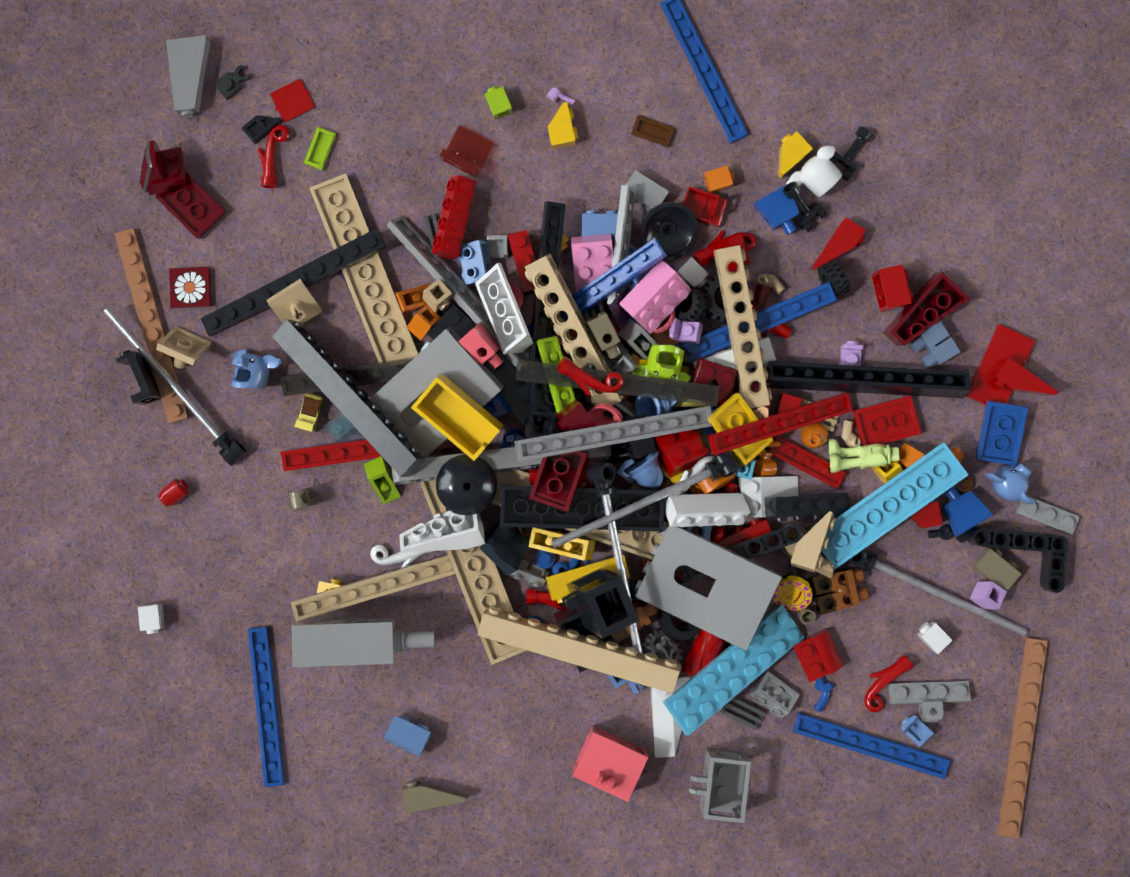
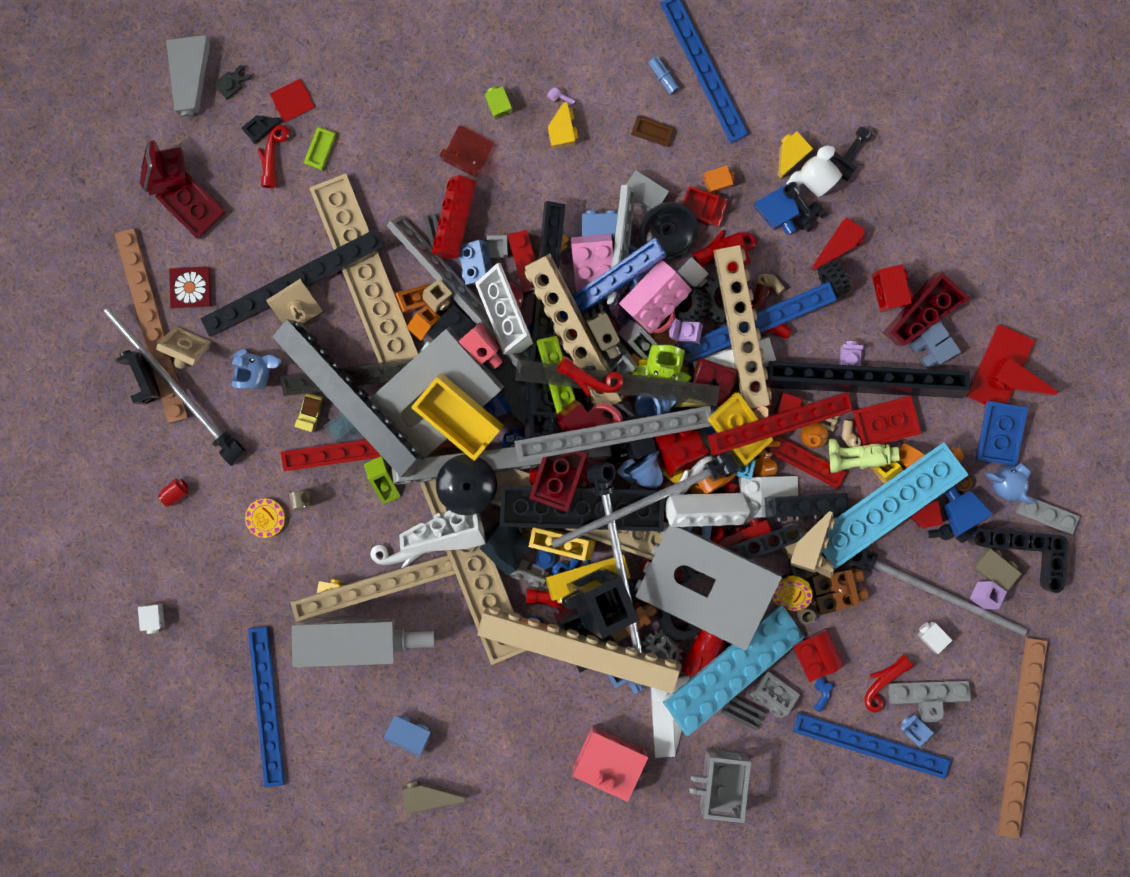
none -> yellow tile [245,498,285,538]
none -> medium blue axle [649,56,680,95]

